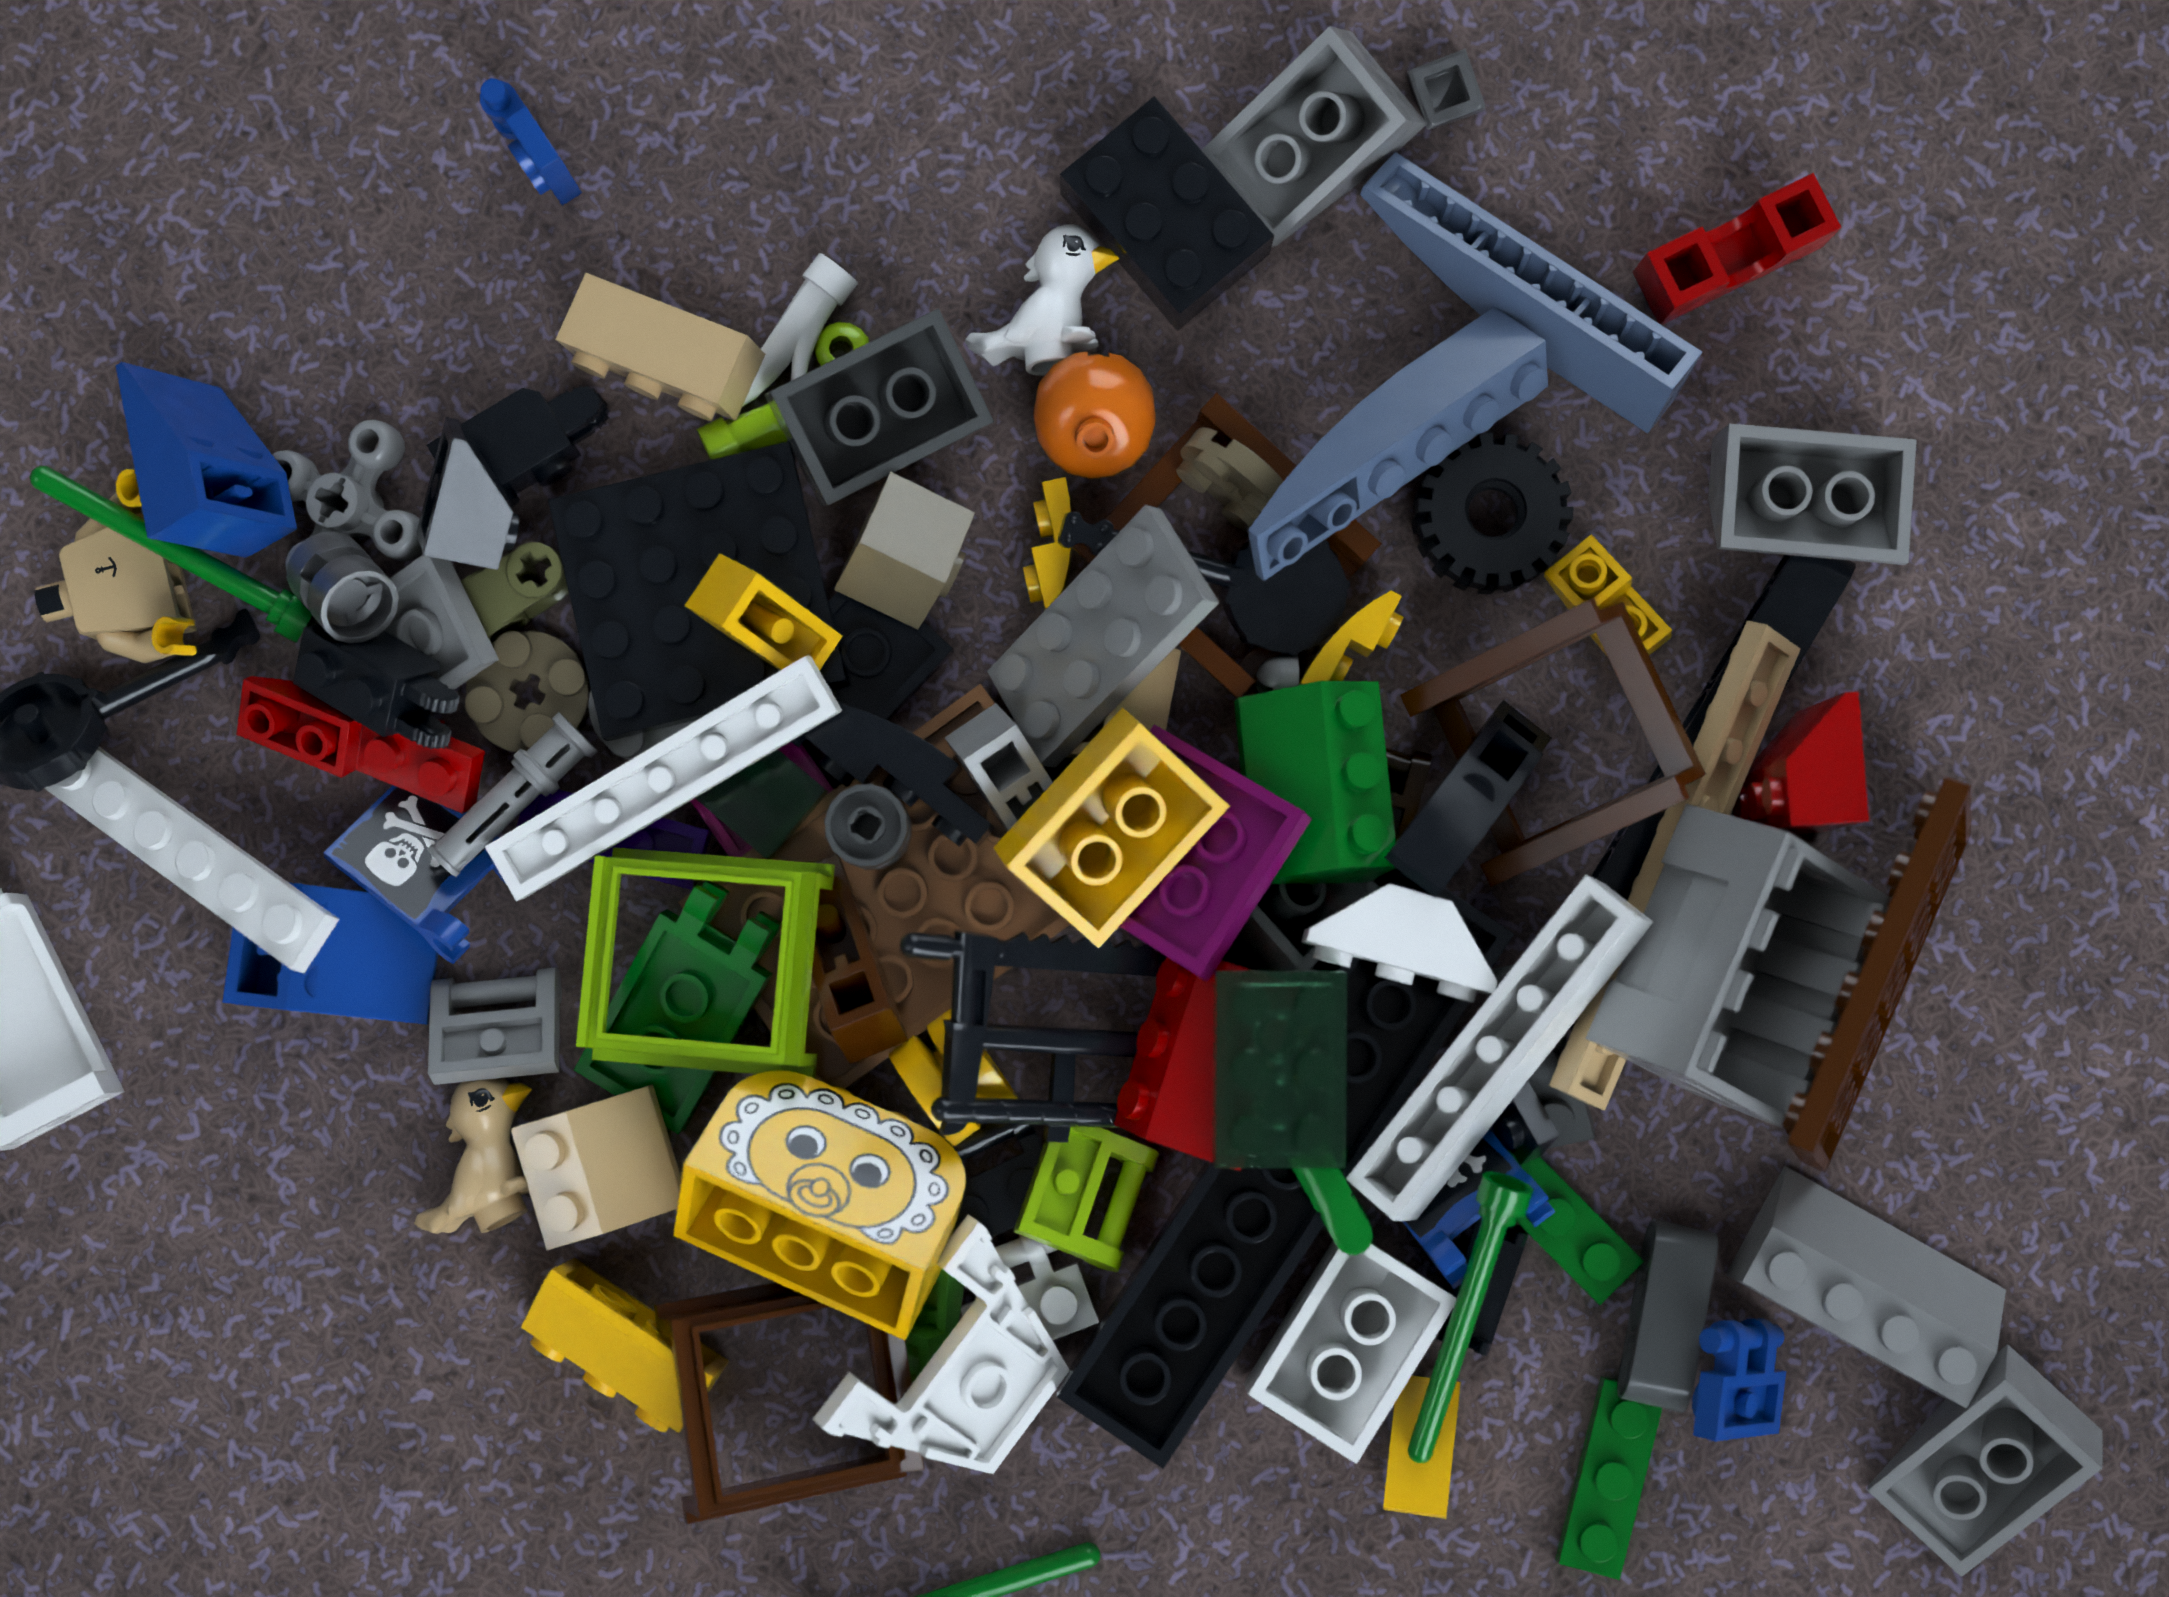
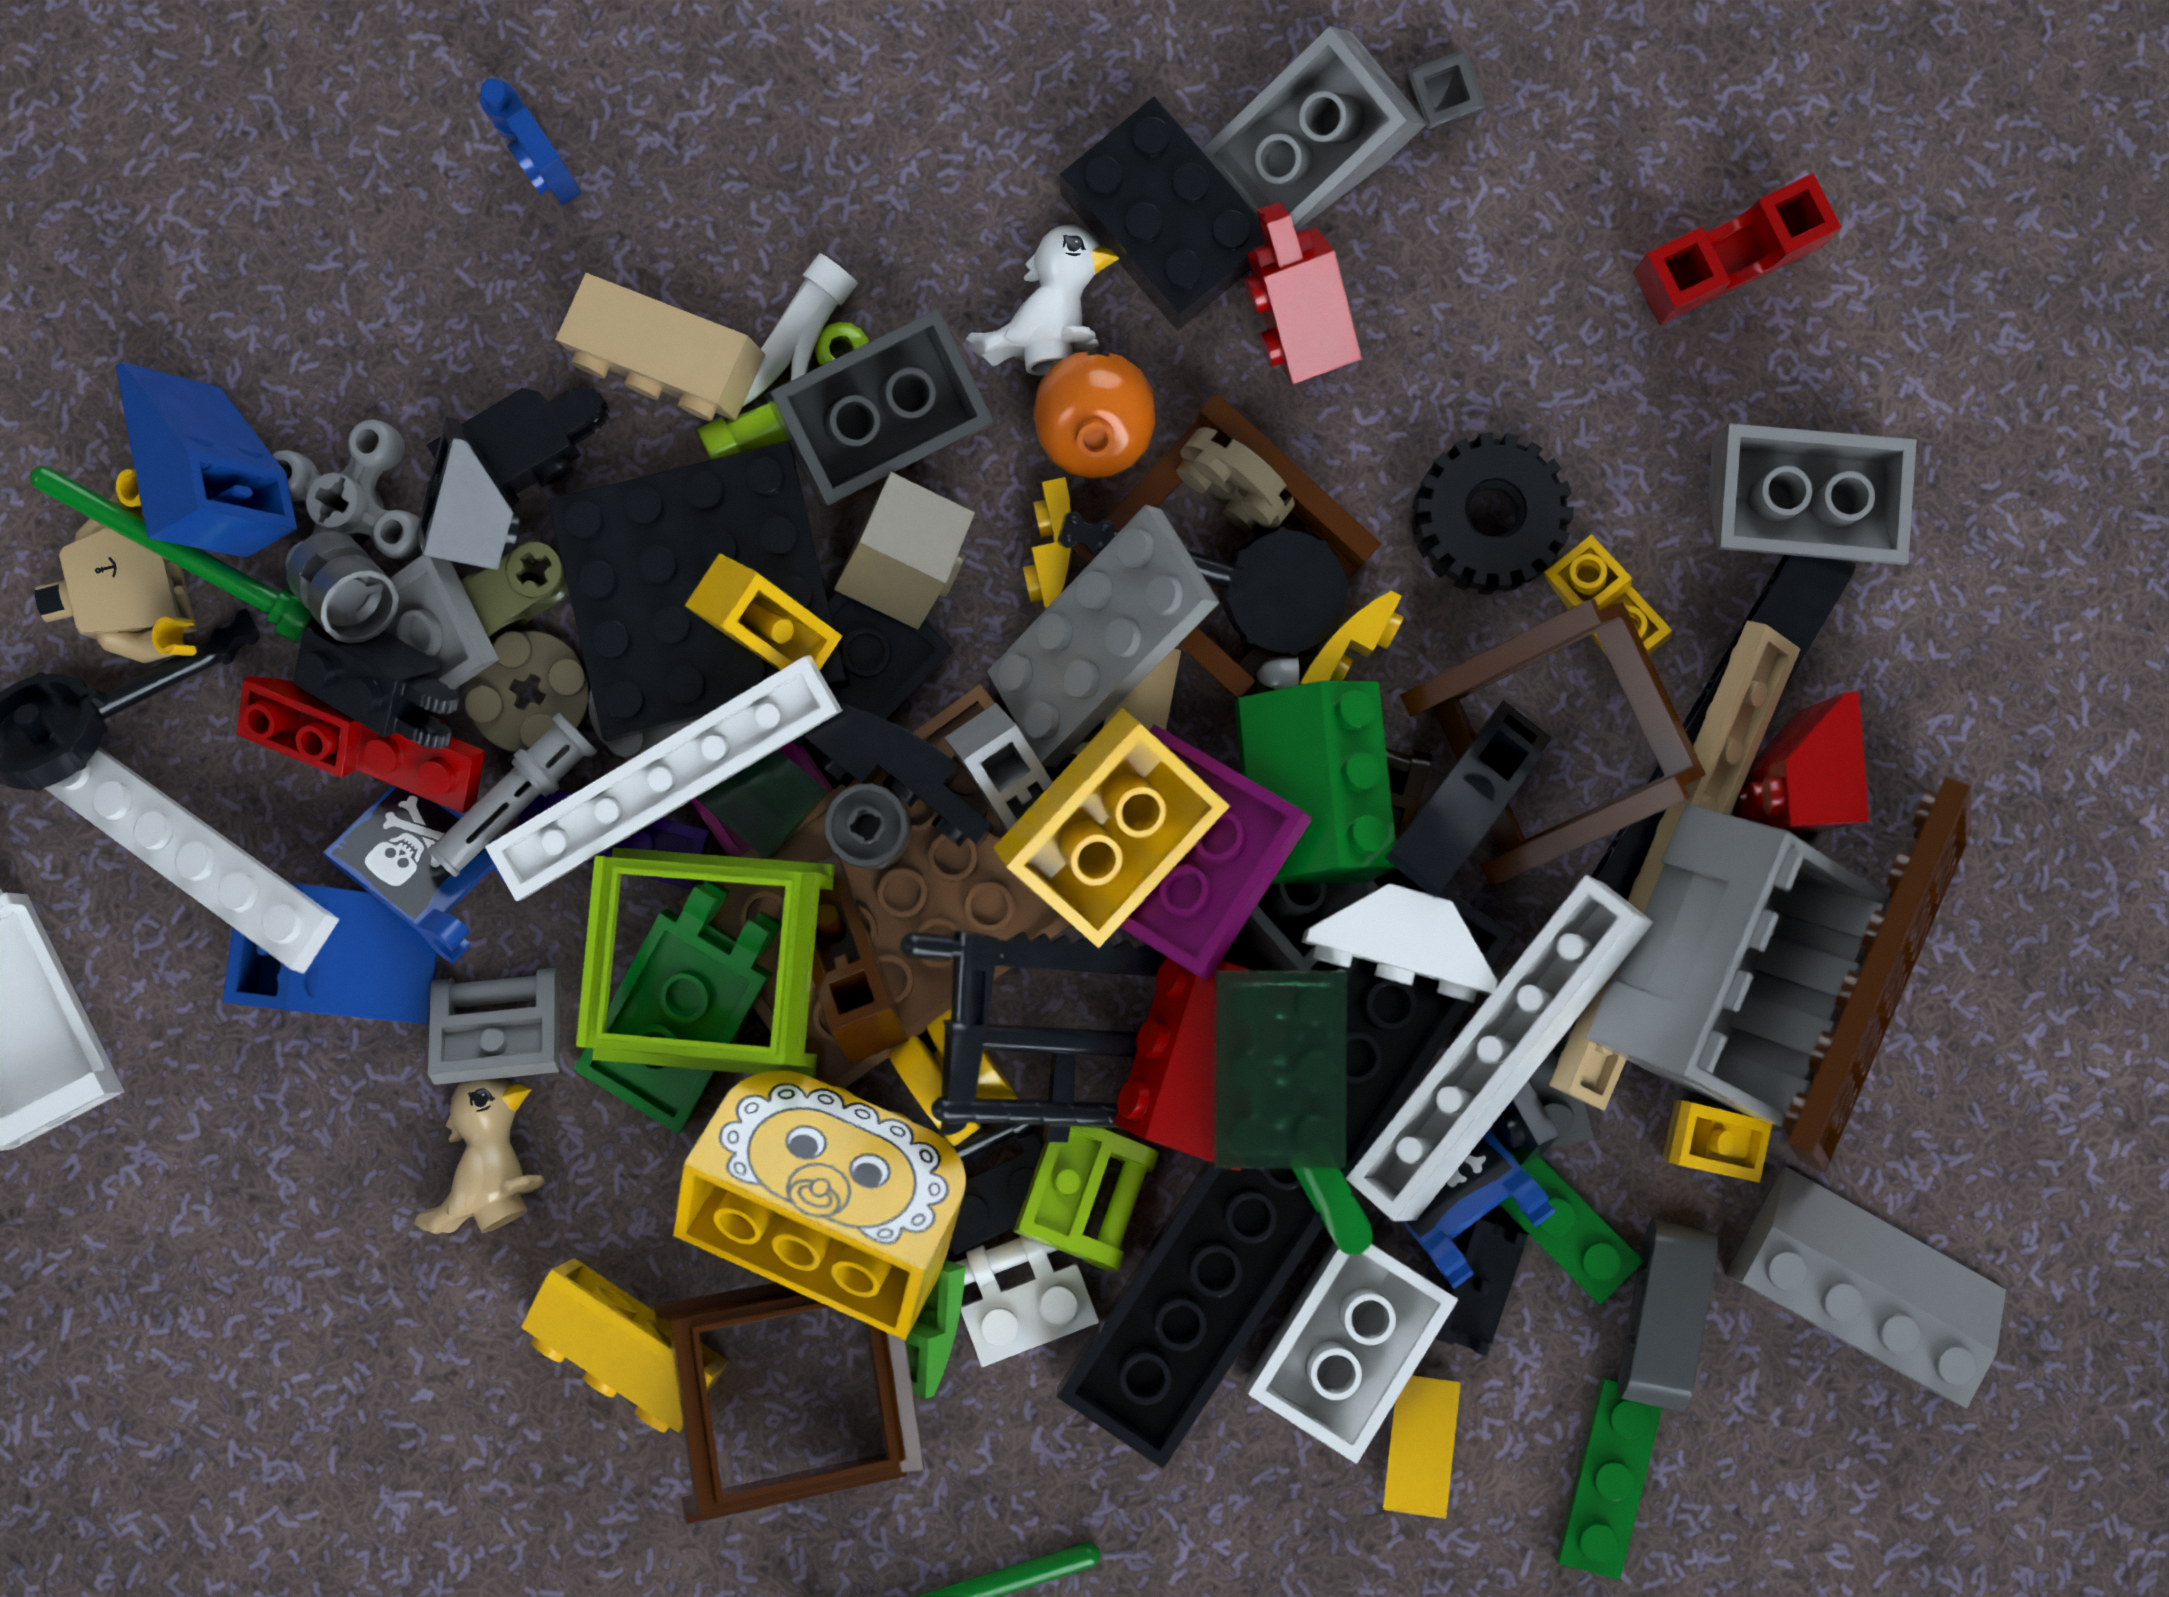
tan slope [510,1084,682,1250] -> none
white wing [813,1214,1070,1474] -> none
sand blue slope [1248,307,1548,581] -> none
sand blue slope [1360,152,1702,433] -> none
green piece [1408,1172,1533,1463] -> none
blue plate [1692,1318,1786,1441] -> none
light grey slope [1867,1344,2103,1577] -> none
none -> hinge [1244,201,1362,385]
none -> yellow slope [1662,1100,1772,1183]

